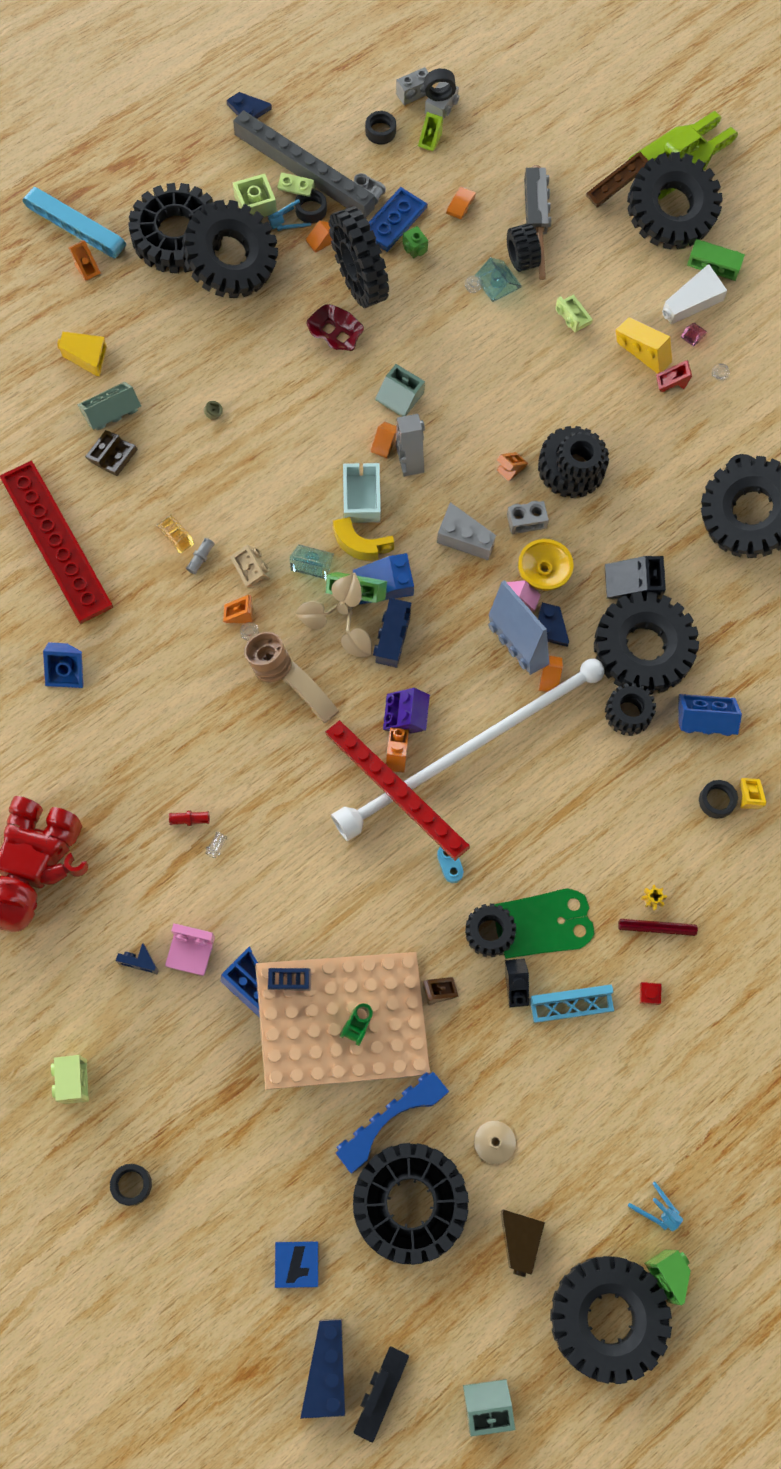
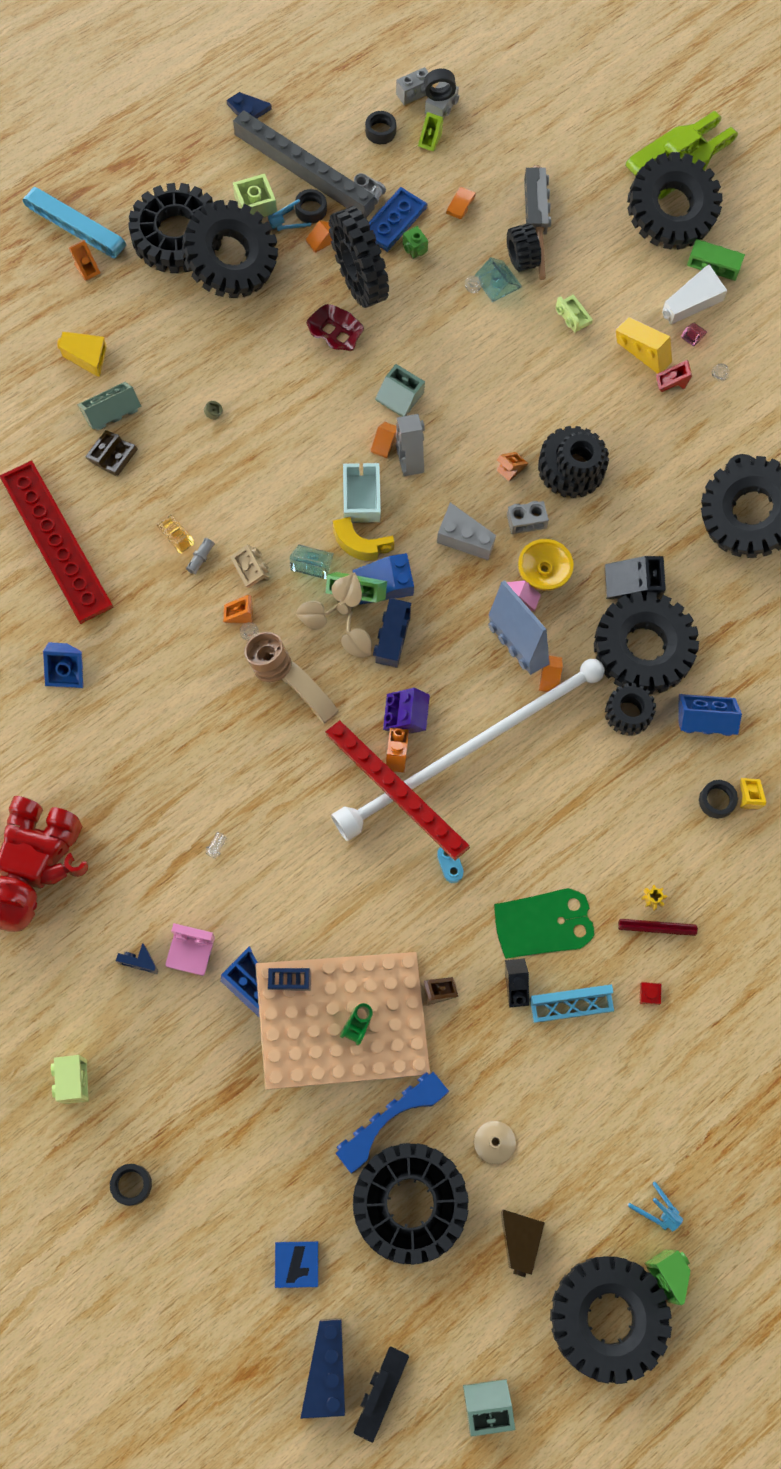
red pin [169,810,210,826] -> none
yellowish green bracket [277,172,316,197] -> none
black tyre [465,903,516,957] -> none
dark blue wing [538,602,569,647] -> none
reddish brown plate [586,151,649,208] -> none

